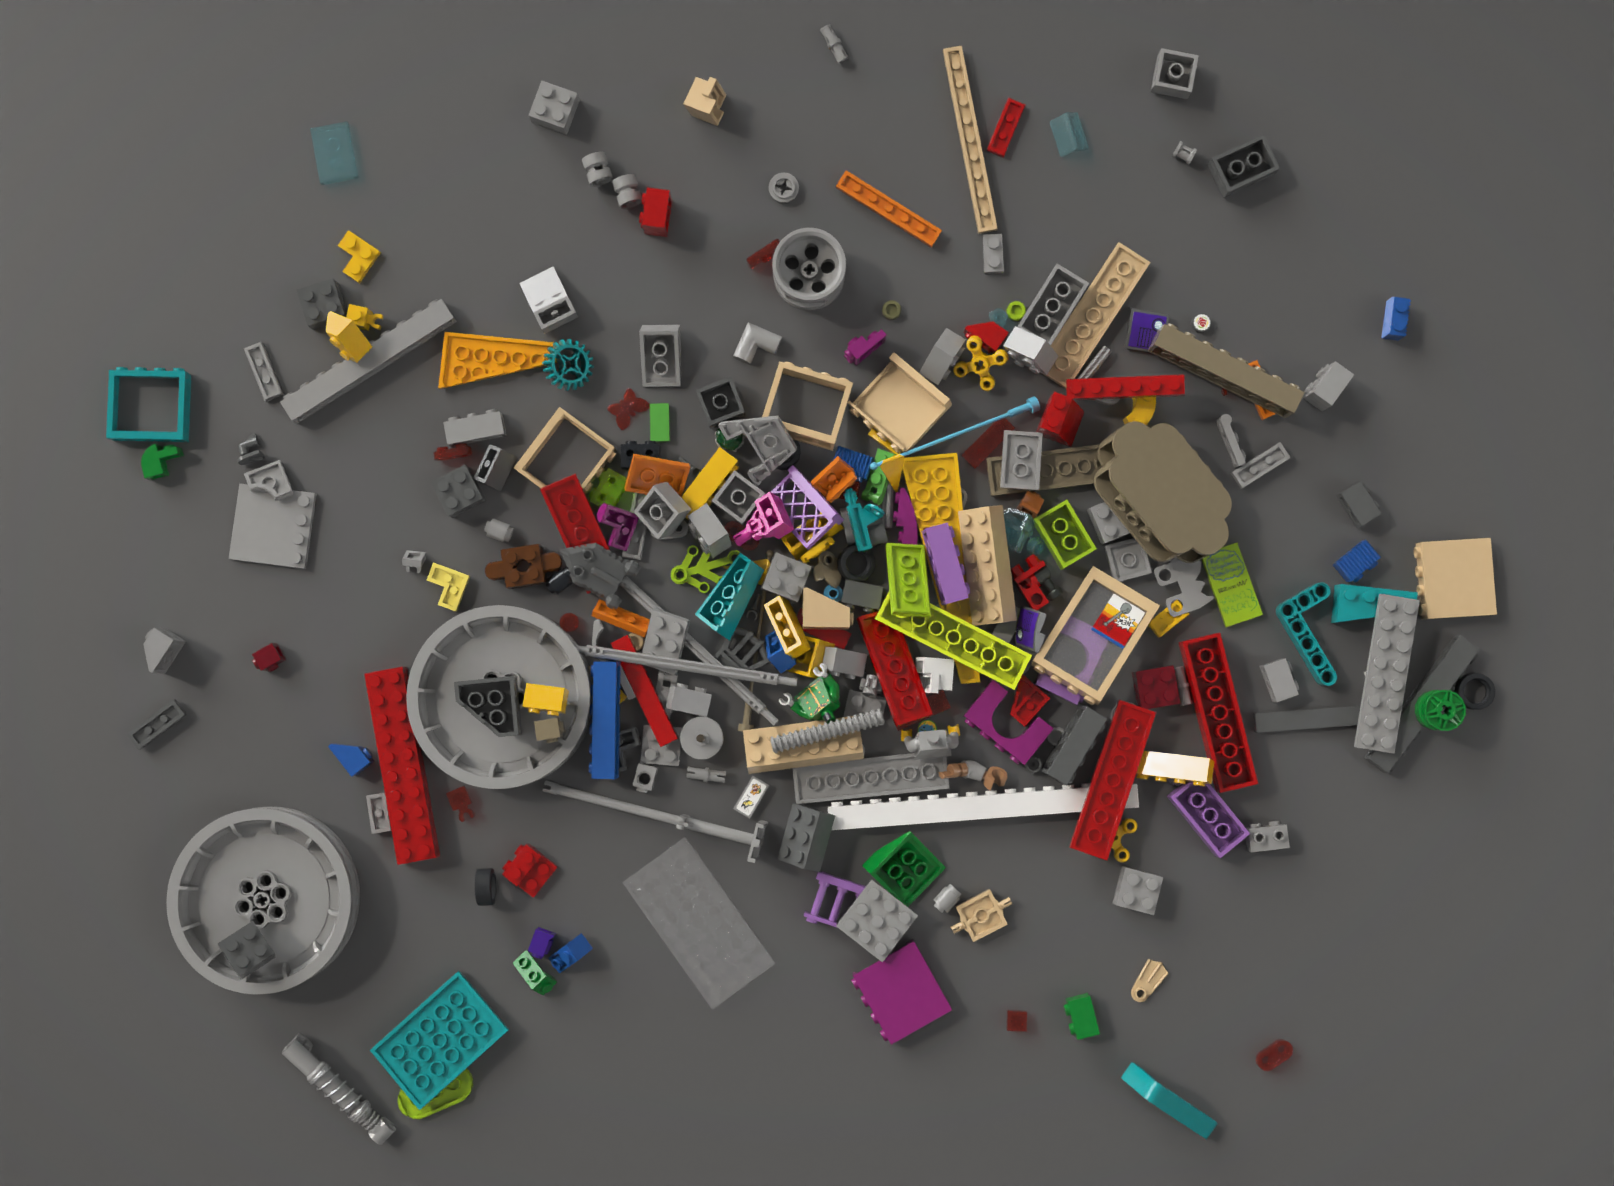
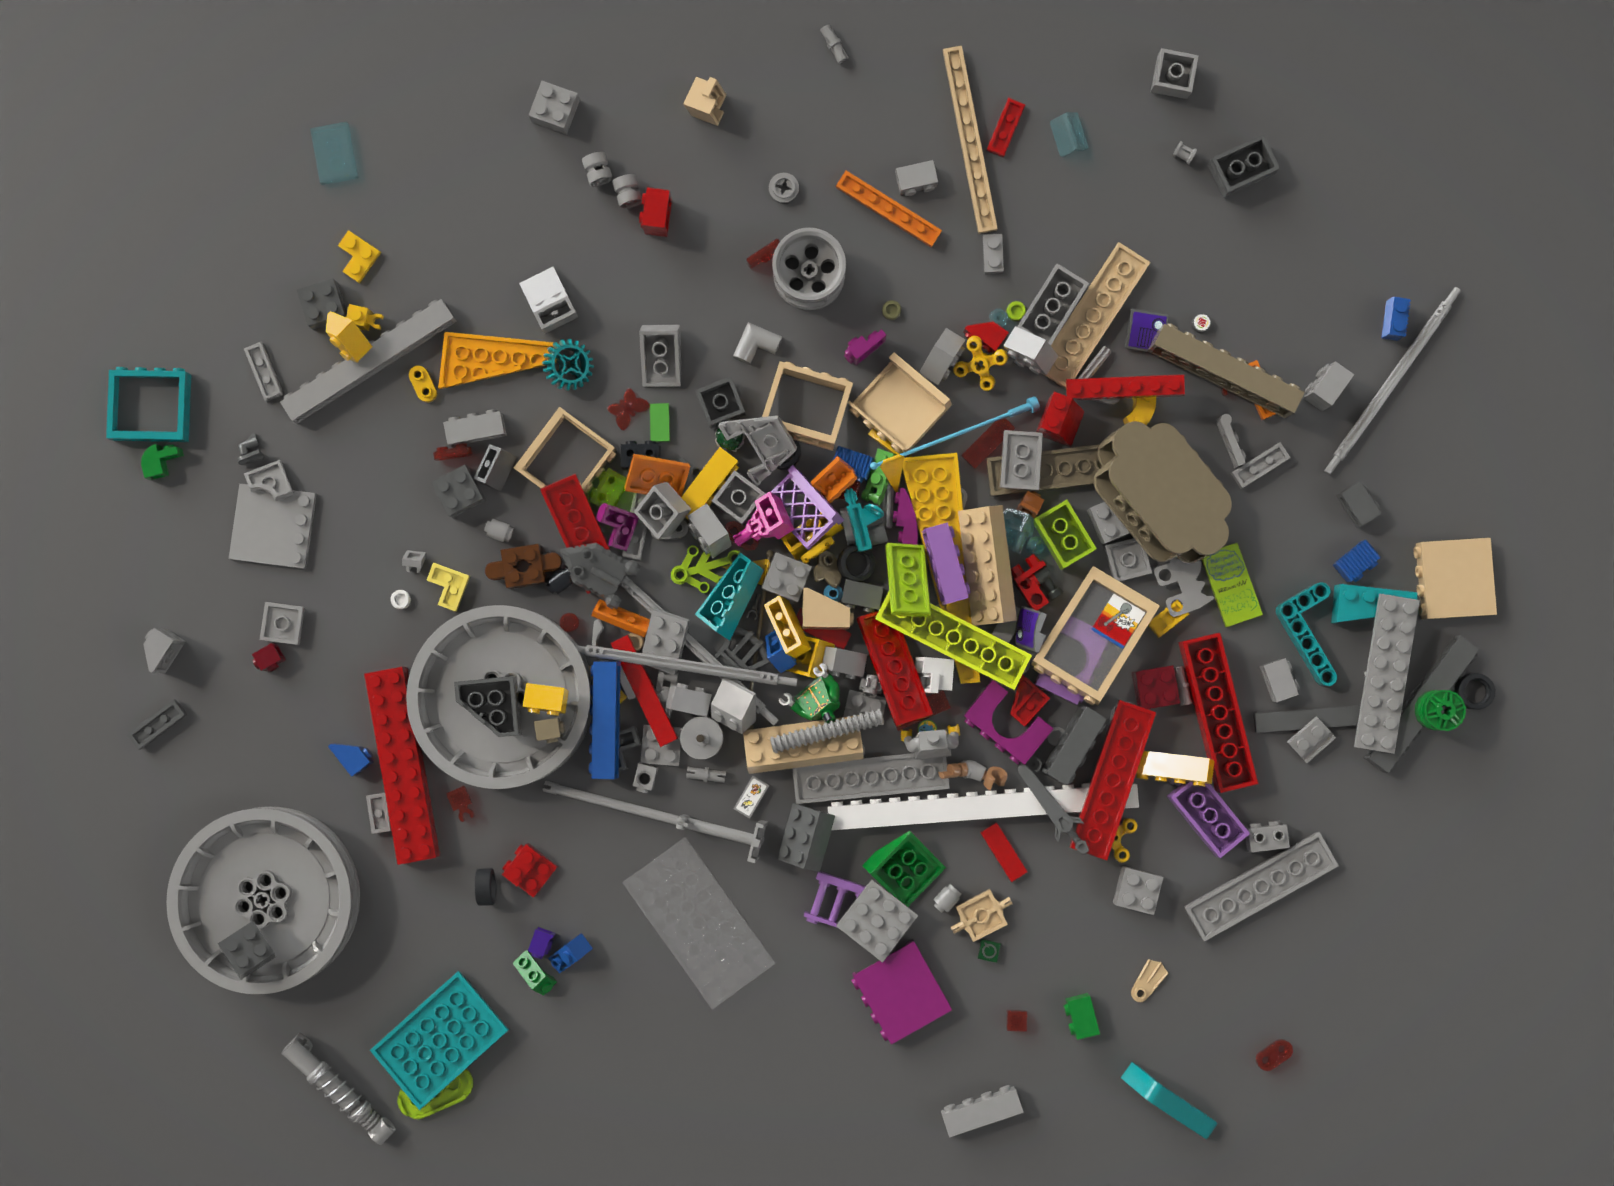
none -> light grey plate [259,602,305,645]
none -> white tile [391,590,411,609]
none -> yellow plate [409,366,437,403]
none -> slope [711,677,756,734]
none -> light grey brick [895,160,938,196]
none -> light grey brick [941,1085,1024,1138]
none -> dark green tile [977,939,1001,963]
none -> red tile [980,822,1027,882]
none -> dark grey sword [1018,764,1089,855]
none -> light grey plate [1184,831,1339,941]
none -> light grey plate [1287,716,1336,763]
none -> light grey axle [1324,287,1461,475]

